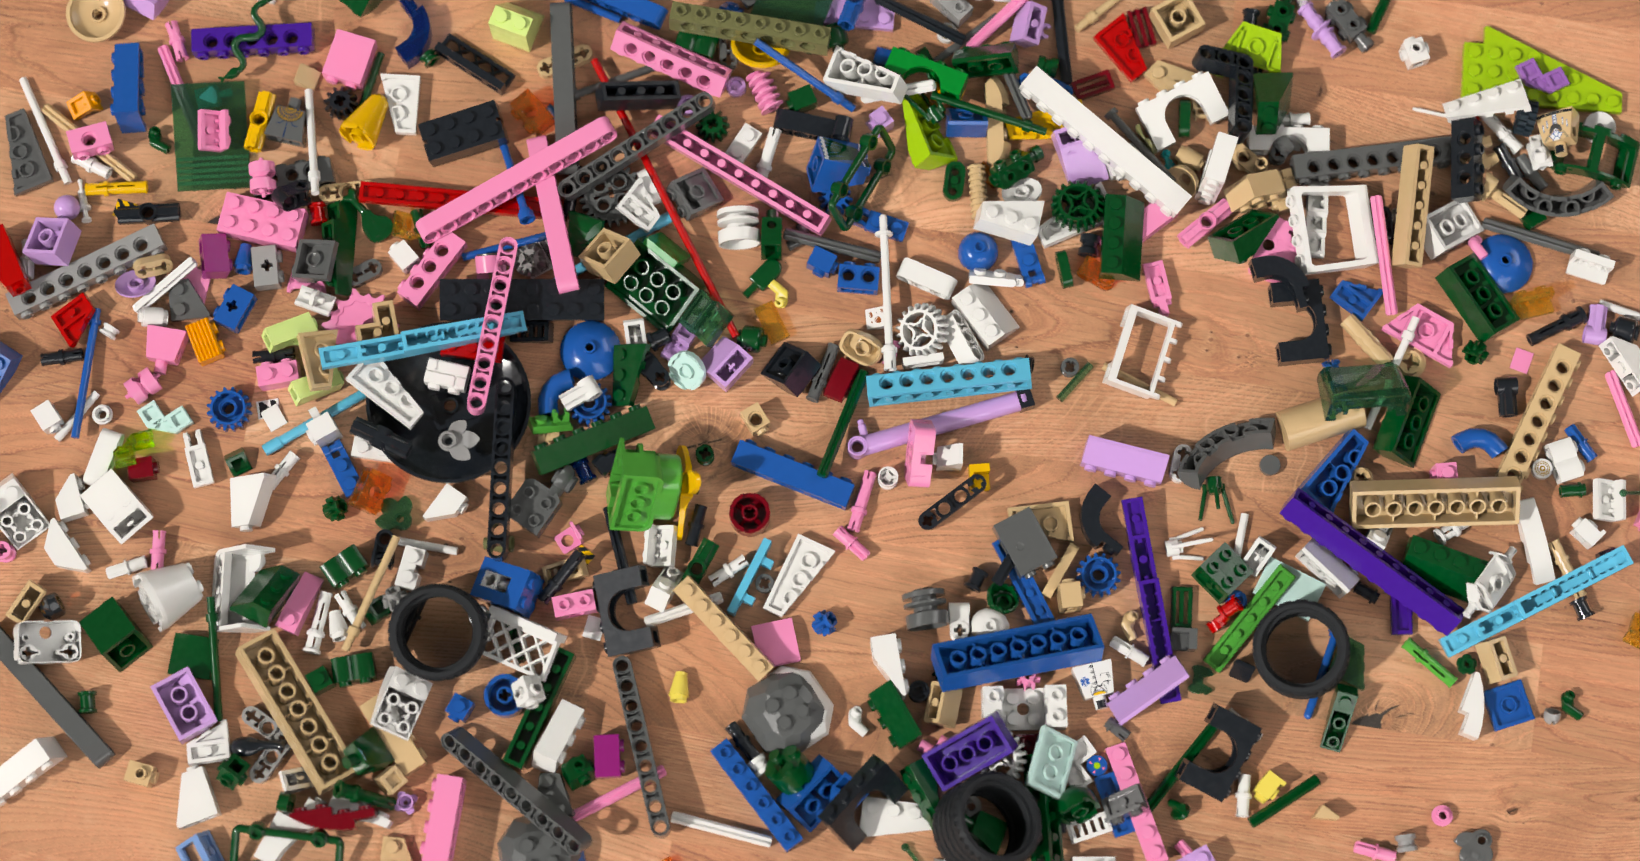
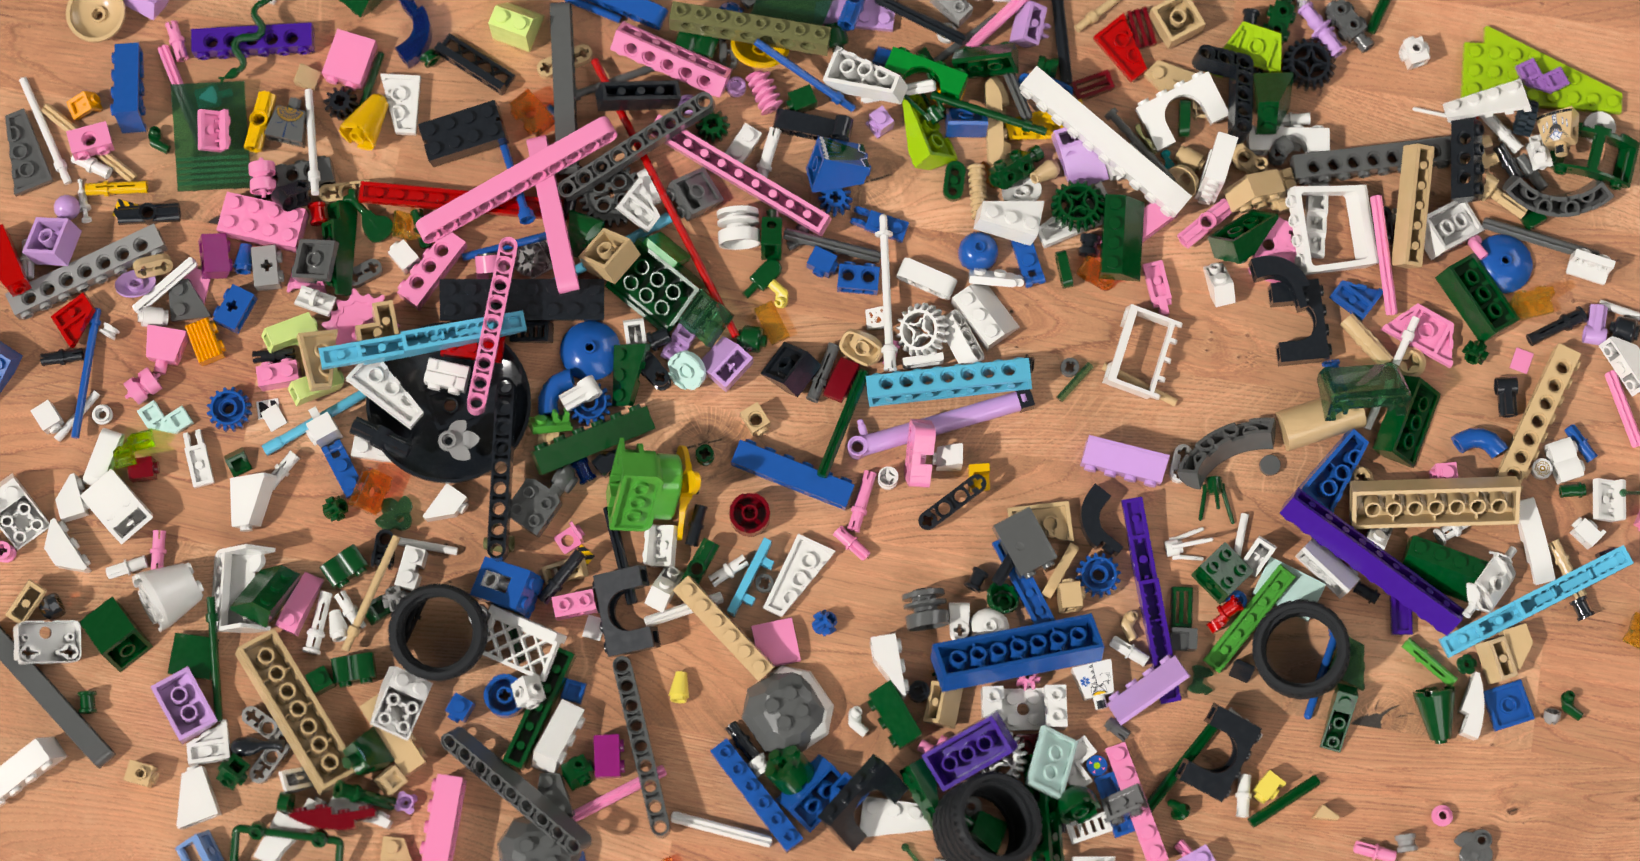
dark green bar [828,124,896,231] -> none
none -> blue tile [561,678,587,704]
none -> tan cone [1030,160,1060,184]
none -> white slope [1203,262,1235,307]
none -> black gear [1282,37,1336,91]
none -> dark green cone [1413,686,1455,744]
none -> tan slope [1498,623,1533,670]

